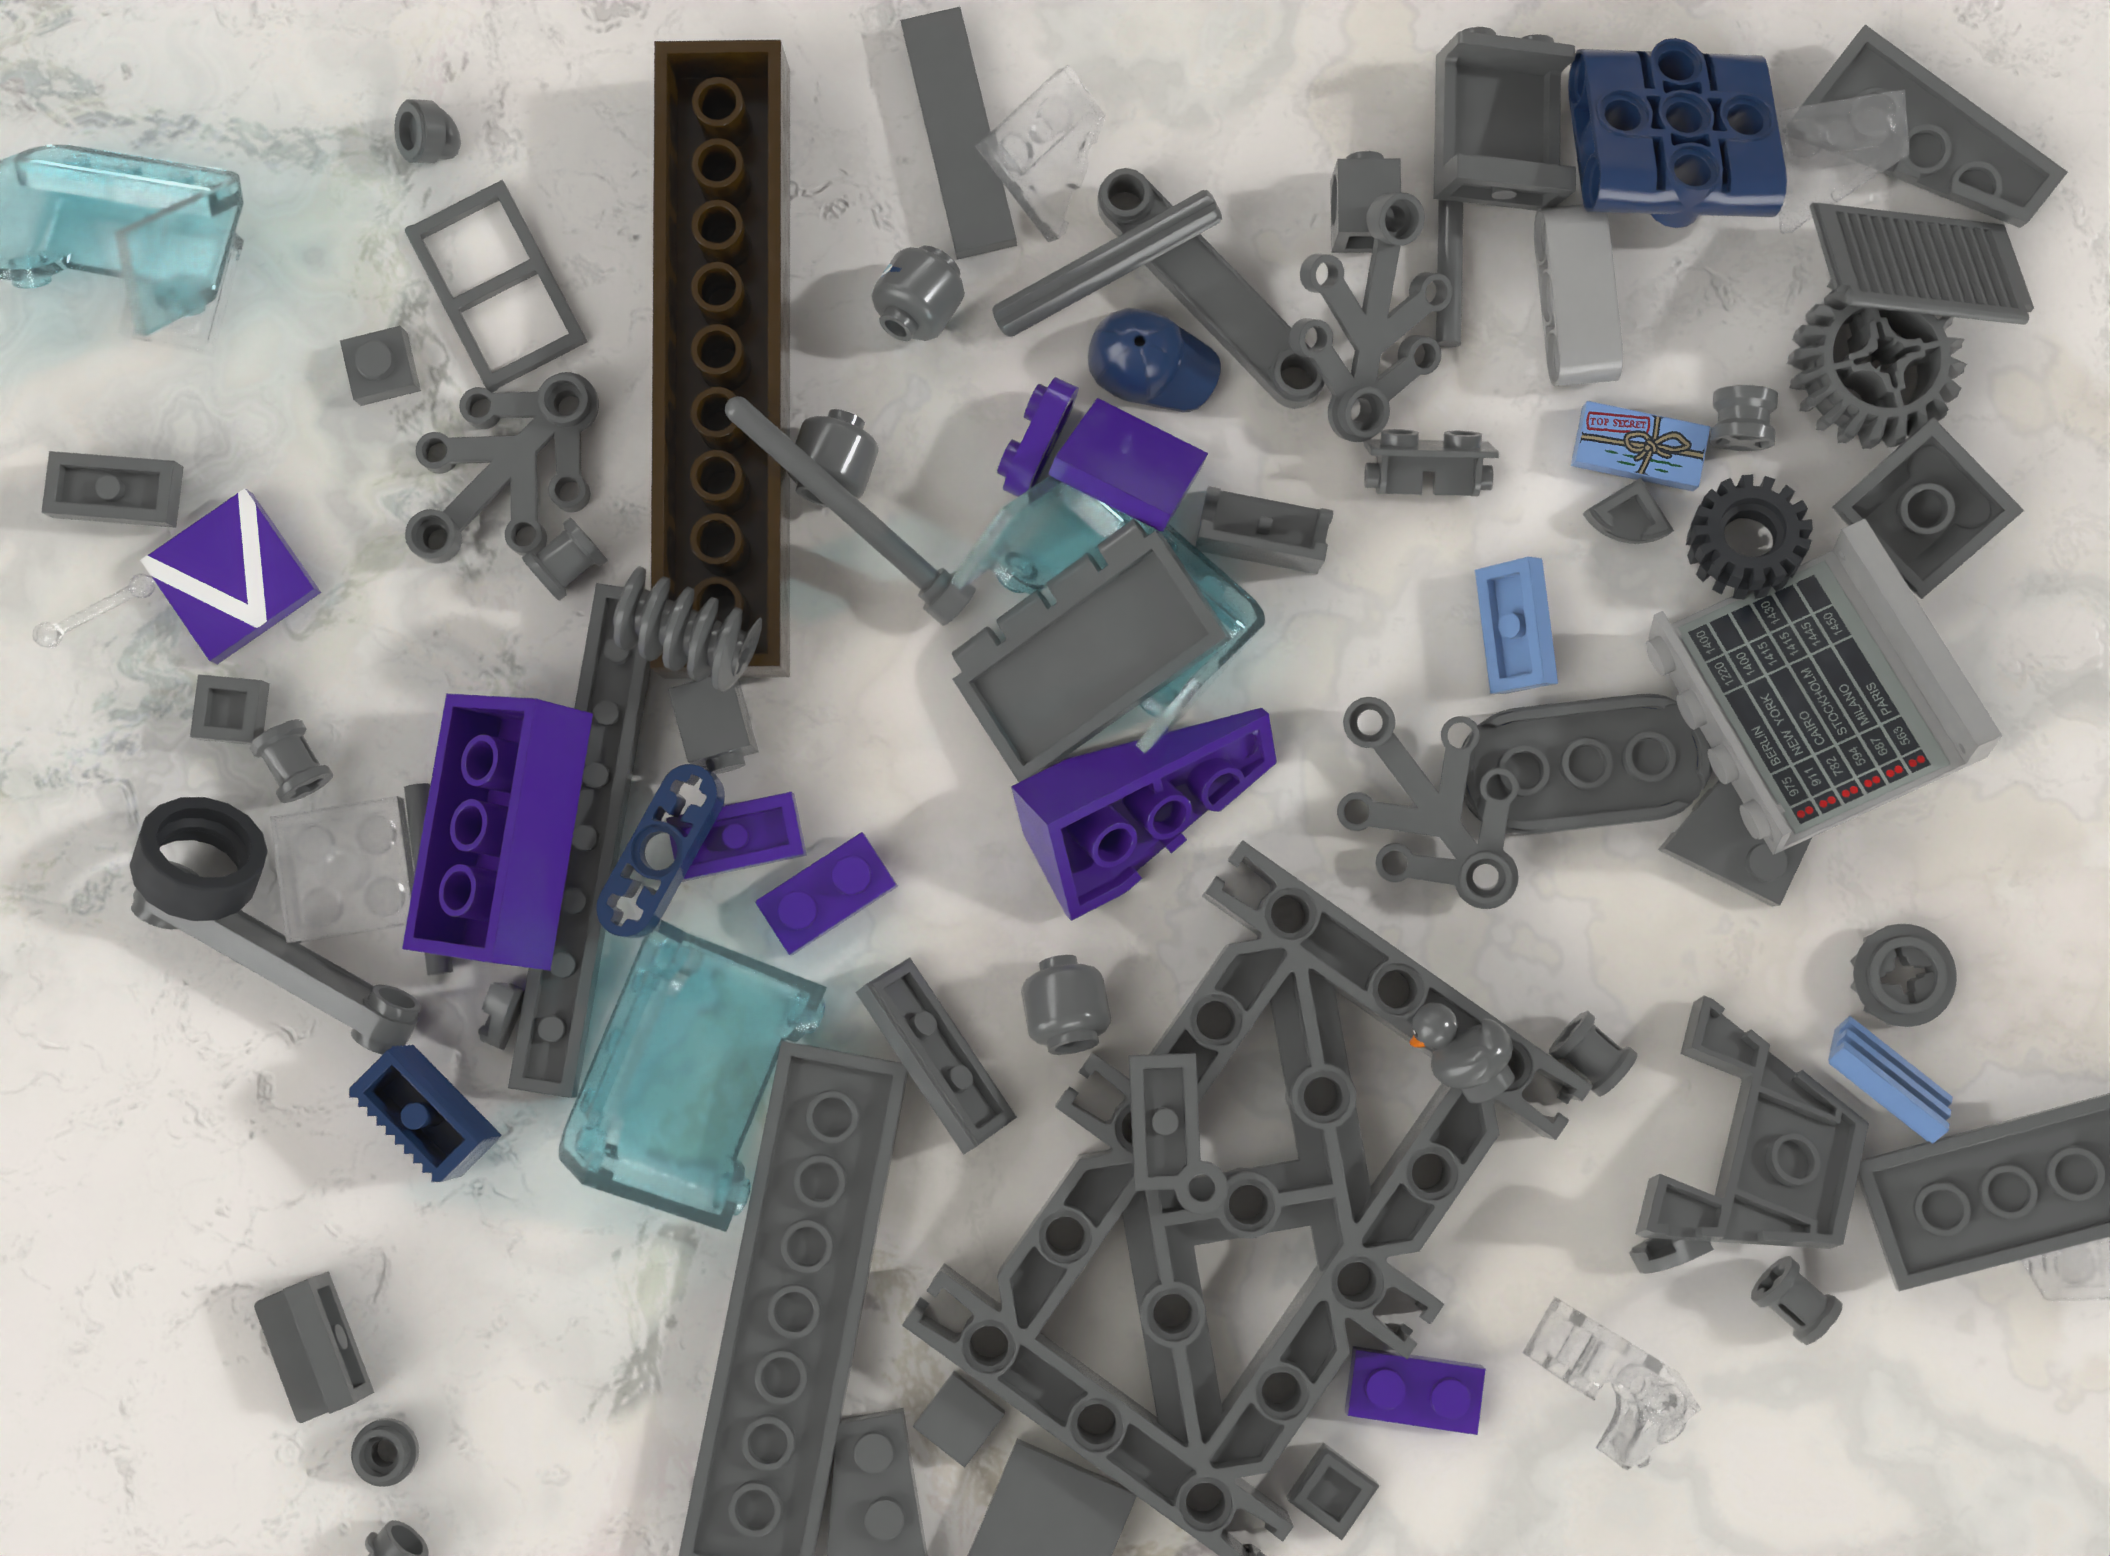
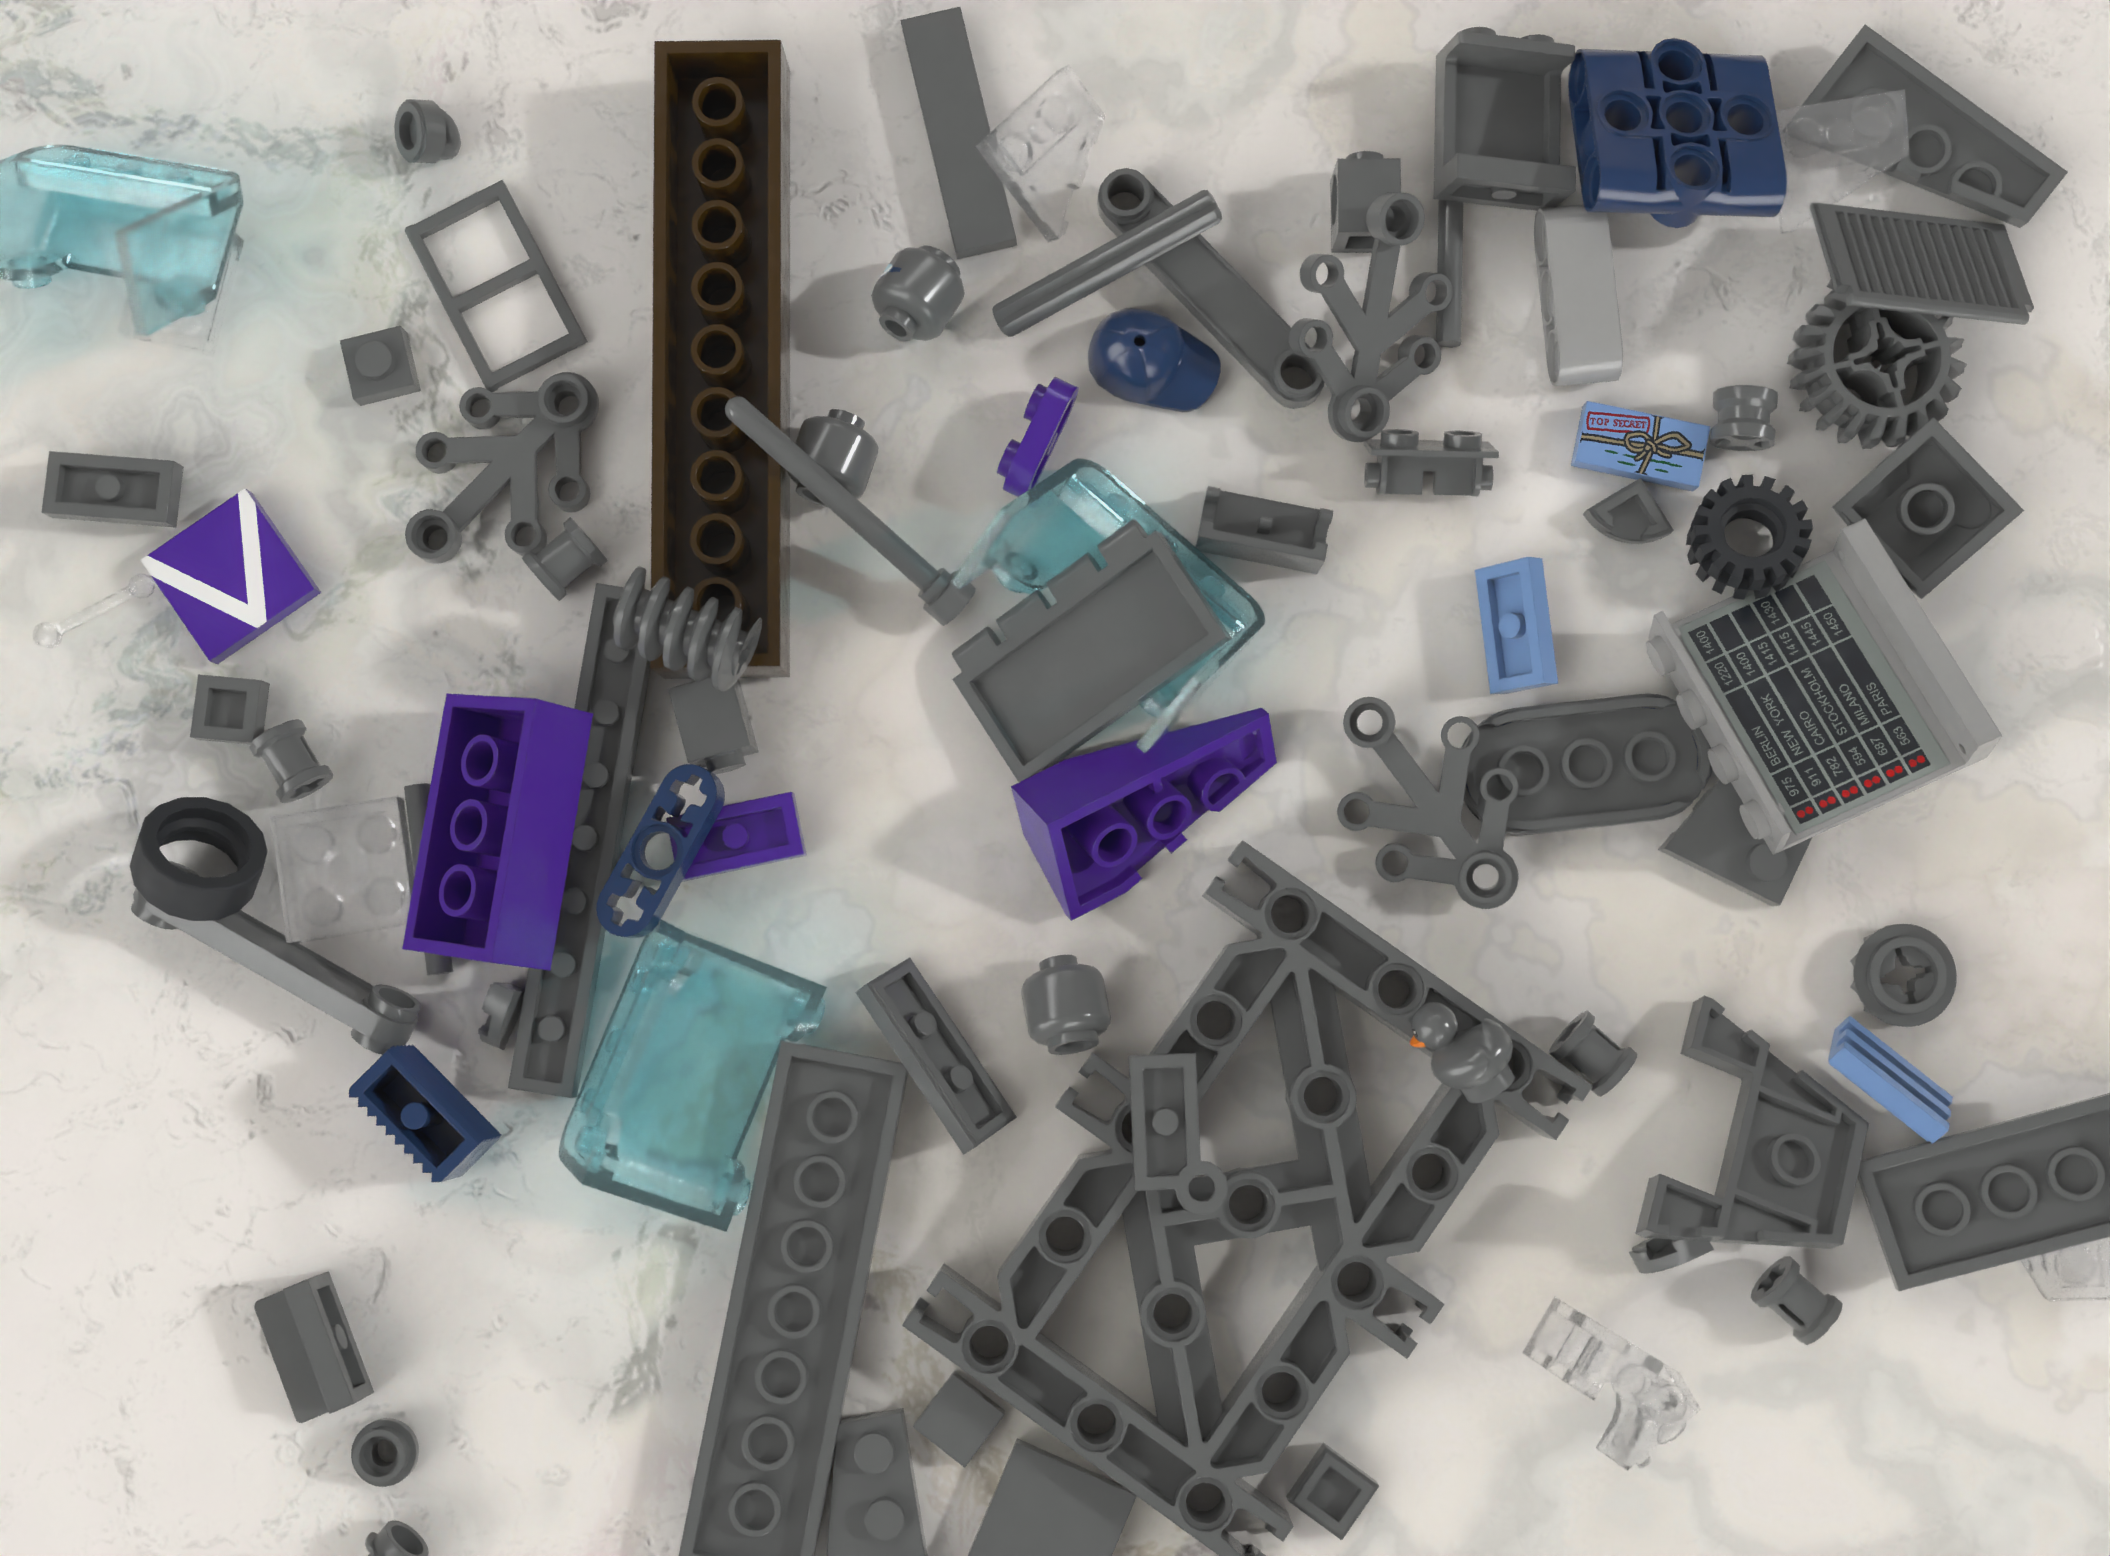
dark purple plate [755,832,898,956] -> none
dark purple tile [1048,398,1208,532] -> none
dark purple plate [1345,1346,1486,1435] -> none

